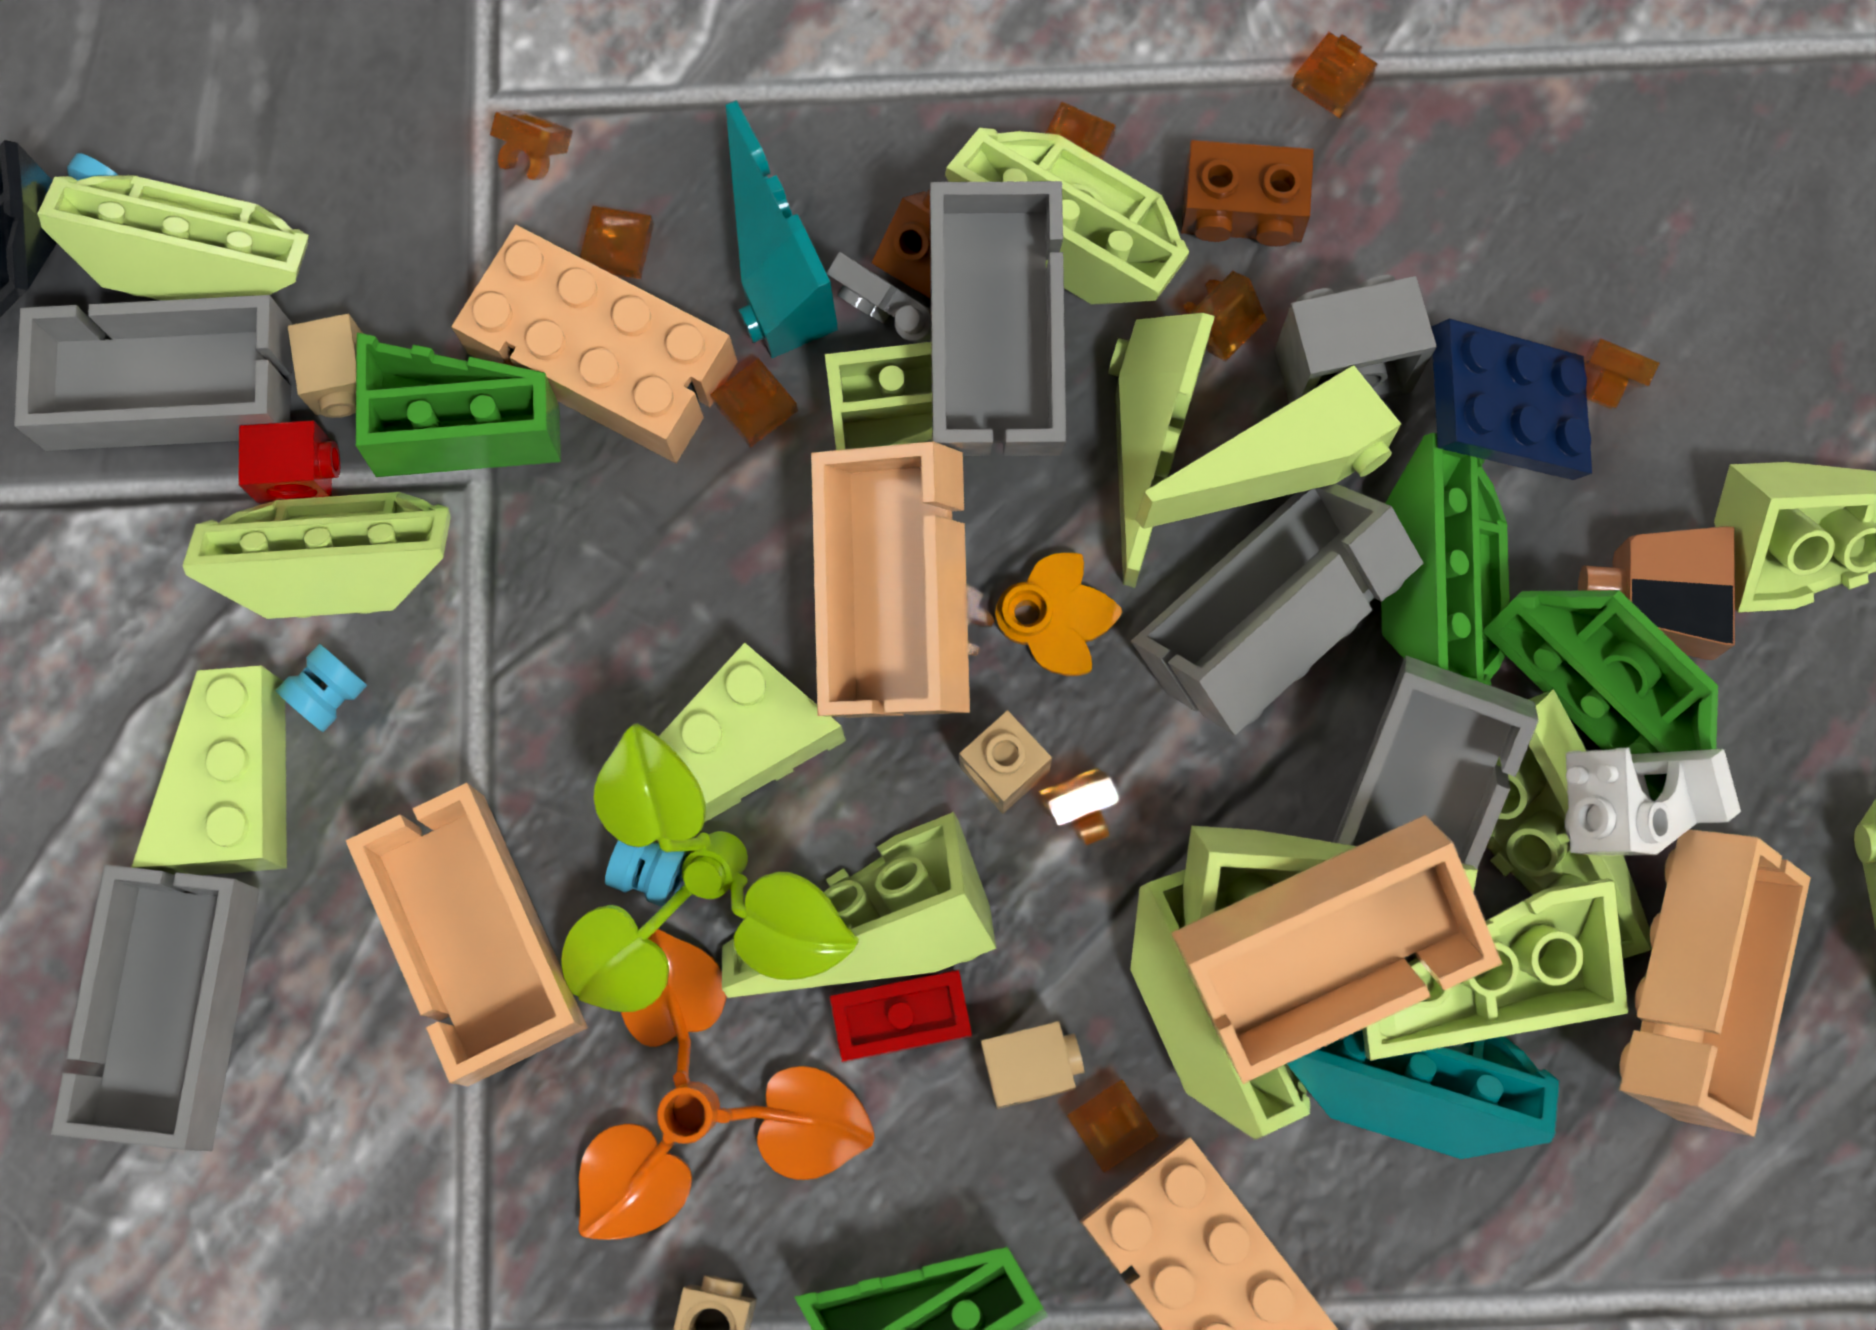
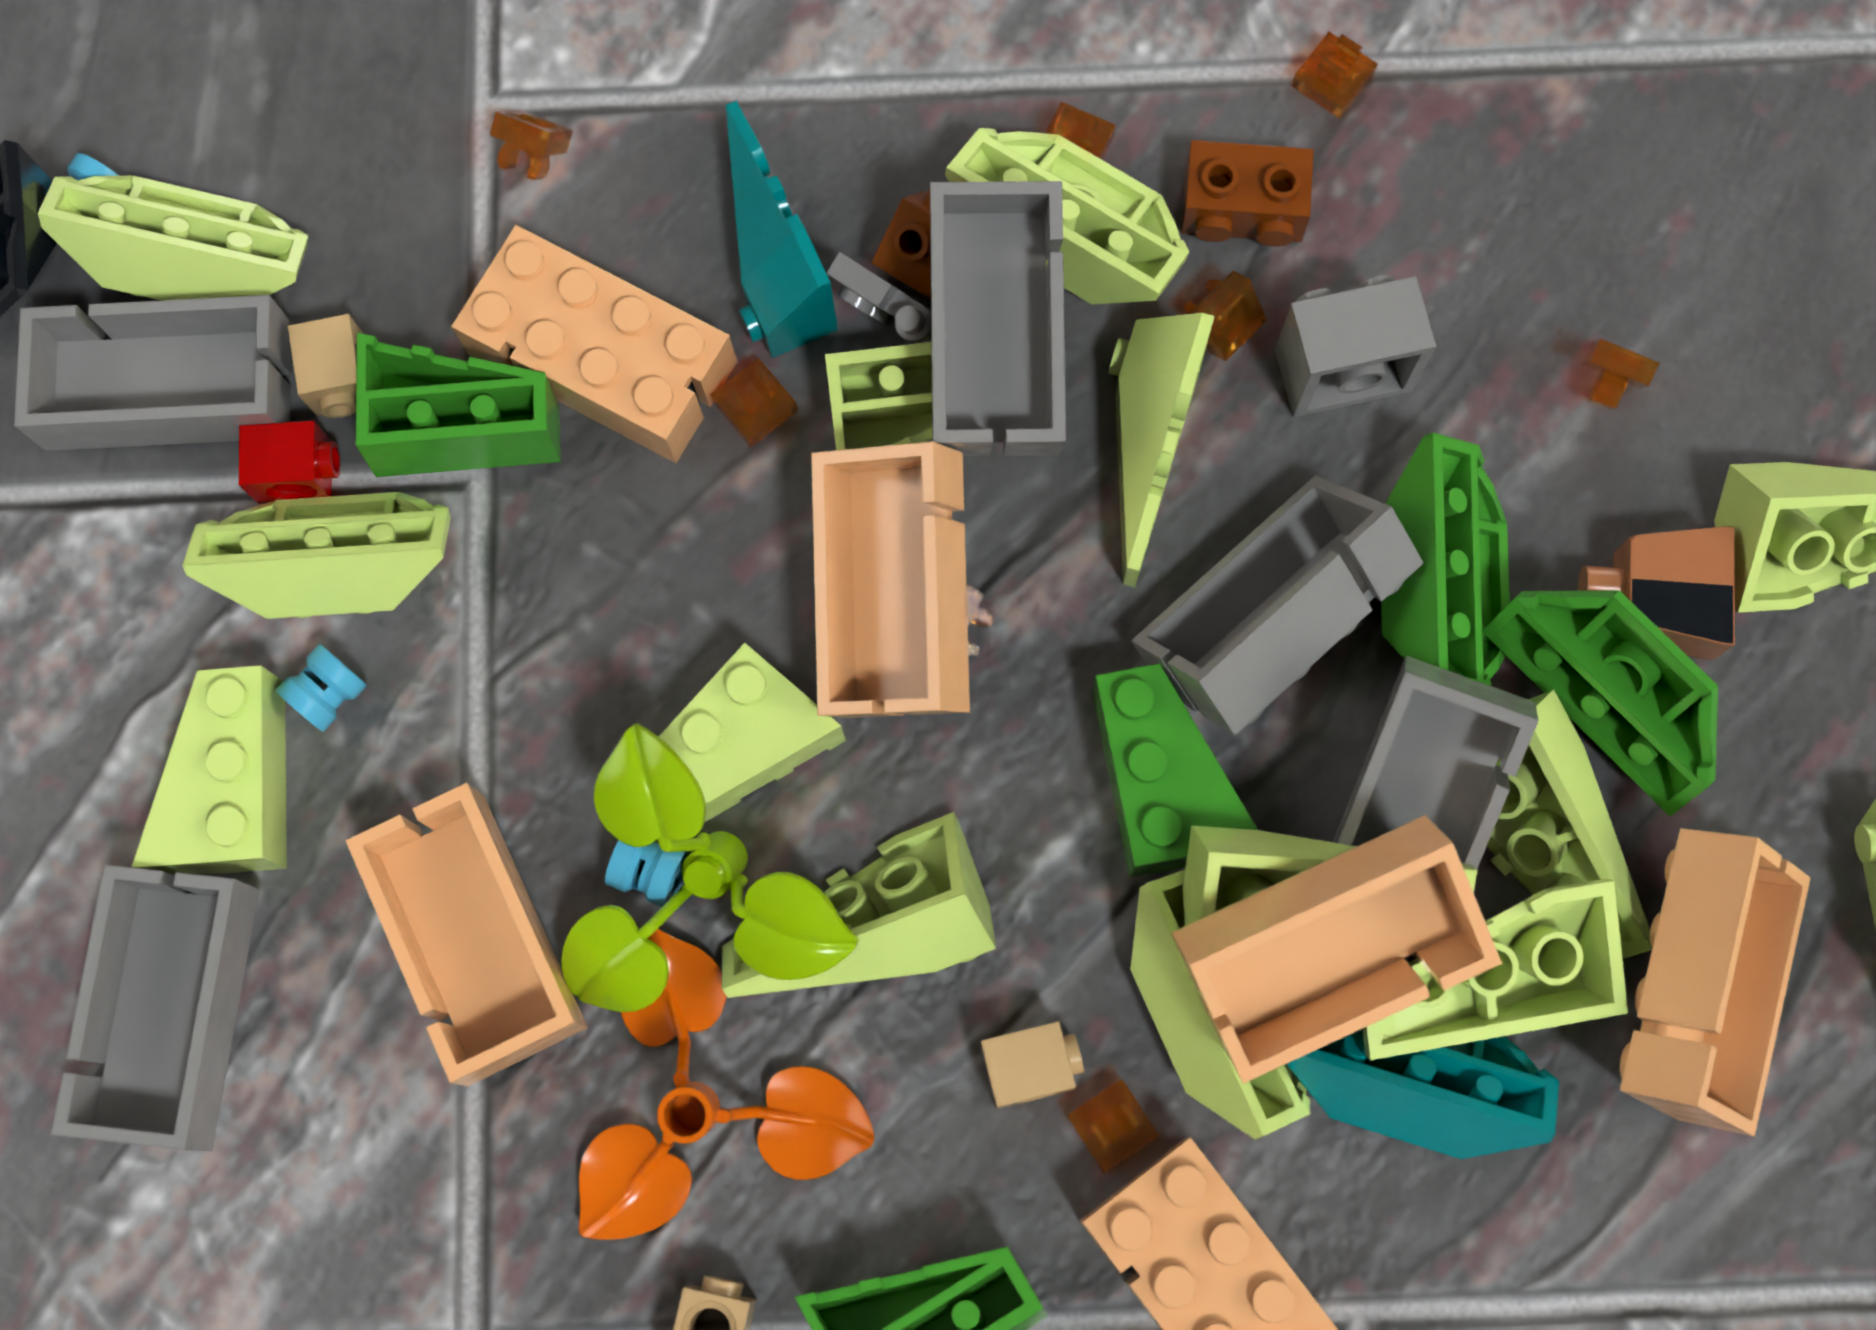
clear orange tile [580,205,654,279] -> none
red plate [830,970,972,1063] -> none
tan brick [959,710,1052,814] -> none
light orange plate [995,553,1122,676] -> none
clear orange tile [1039,767,1118,846] -> none
yellowish green wedge [1135,365,1401,529] -> none
dark blue plate [1431,318,1592,480] -> none
white tile [1565,748,1741,856] -> none
none -> bright green wedge [1092,663,1258,877]

